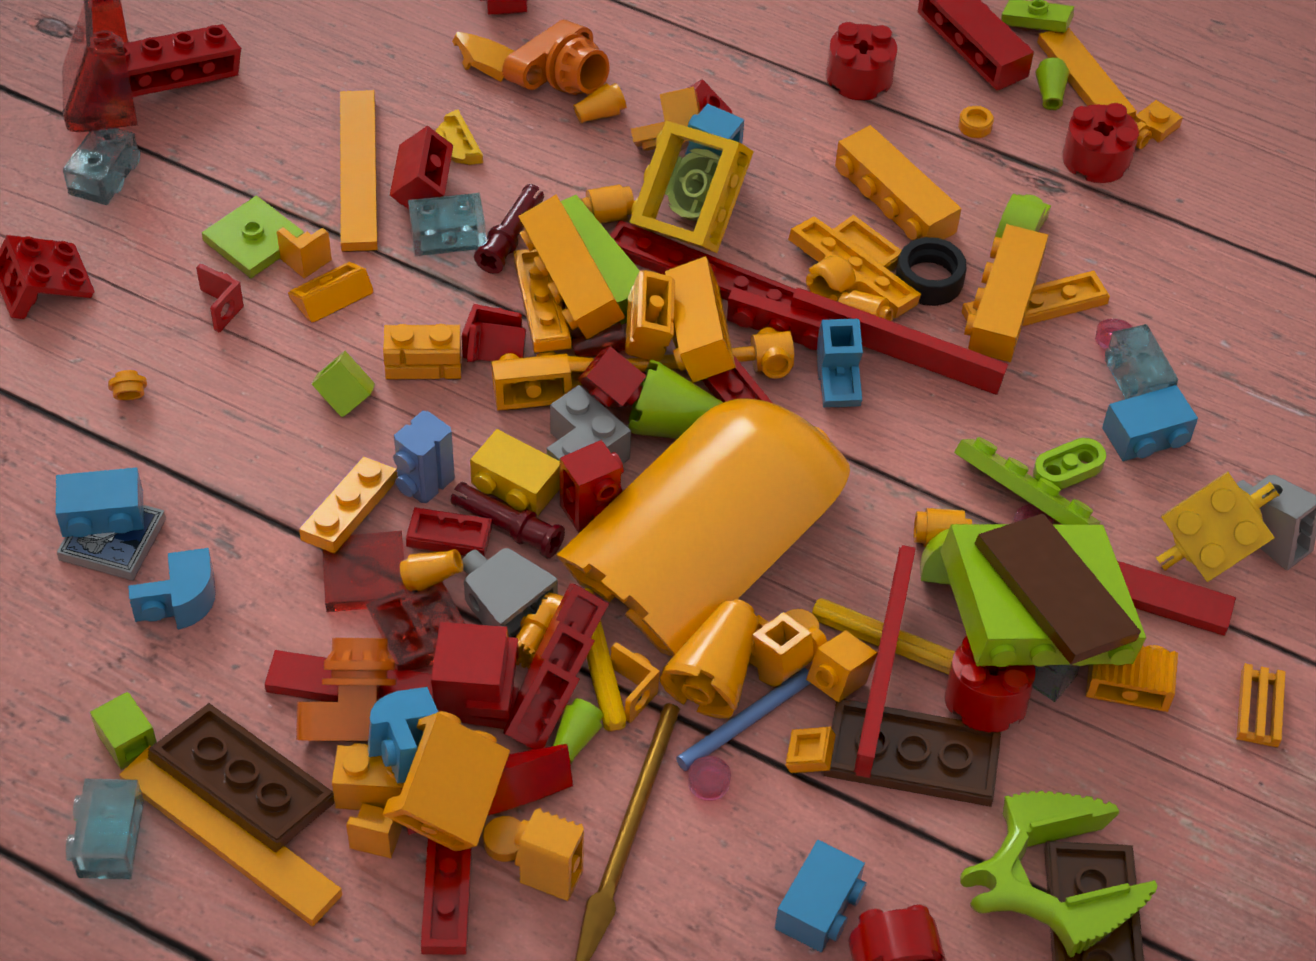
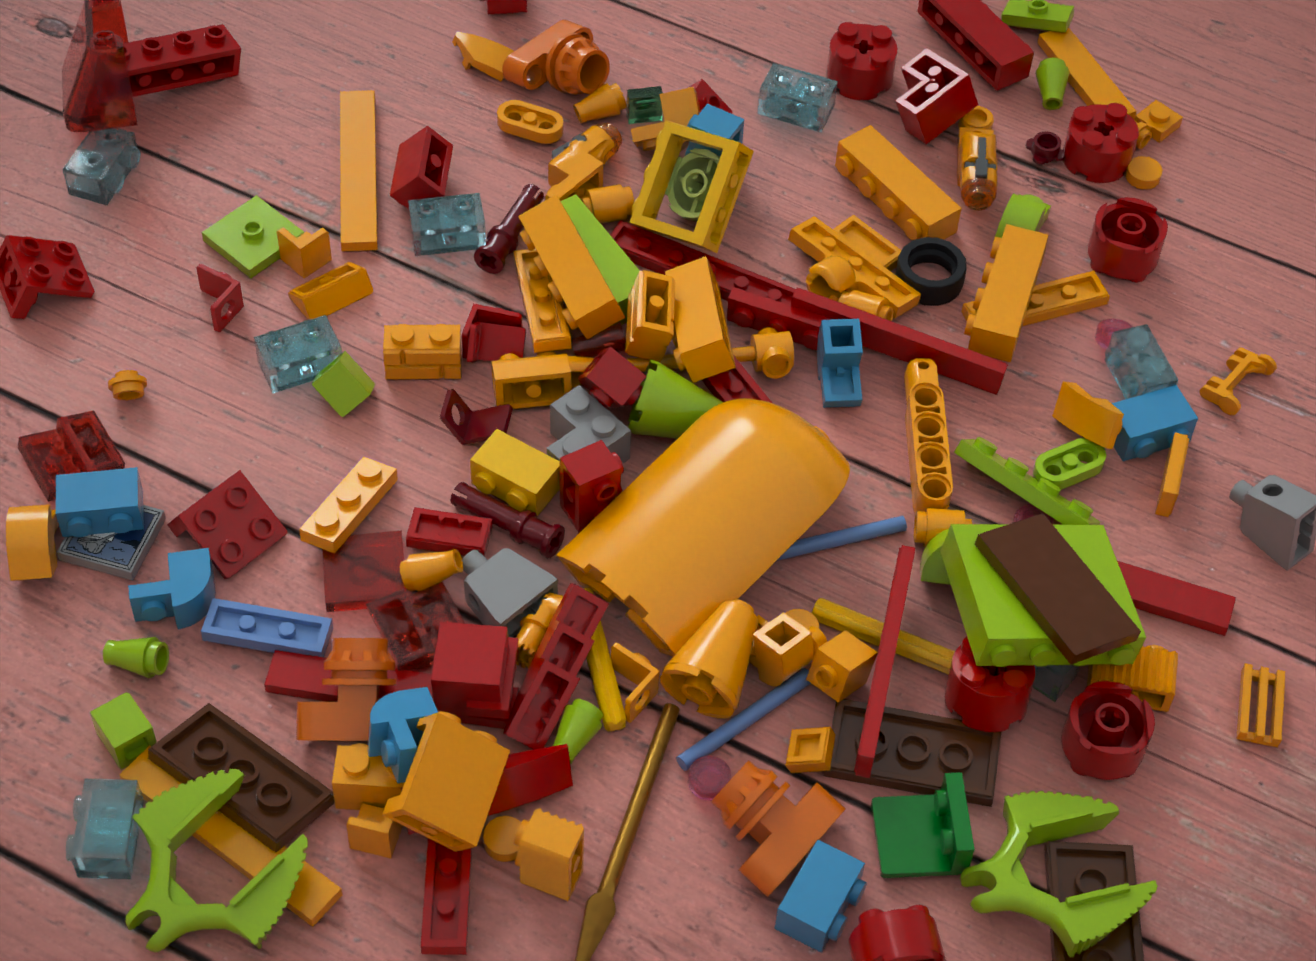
medium blue brick [393,411,455,503] -> none
yellow tile [436,109,483,165] -> none
yellow plate [1156,471,1280,582] -> none
none -> light orange brick [6,504,59,581]
none -> clear red slope [17,410,125,502]
none -> lime cone [103,637,169,678]
none -> lime piece [125,769,308,952]
none -> red bracket [167,470,287,579]
none -> medium blue plate [201,598,333,657]
none -> clear light blue brick [254,315,342,393]
none -> dark red bracket [440,389,513,445]
none -> light orange plate [497,100,563,144]
none -> light orange plate [545,123,622,201]
none -> clear green plate [626,86,663,124]
none -> orange beam [711,760,846,897]
none -> clear light blue brick [757,63,838,133]
none -> medium blue bar [777,516,907,561]
none -> green bracket [871,772,975,878]
none -> red brick [895,48,978,144]
none -> light orange piece [904,358,953,513]
none -> plate [957,127,997,211]
none -> dark red plate [1026,131,1065,165]
none -> light orange slope [1052,381,1124,449]
none -> red brick [1061,681,1155,780]
none -> red brick [1088,197,1168,283]
none -> light orange tile [1126,156,1163,190]
none -> light orange tile [1155,432,1189,517]
none -> light orange piece [1199,347,1277,415]

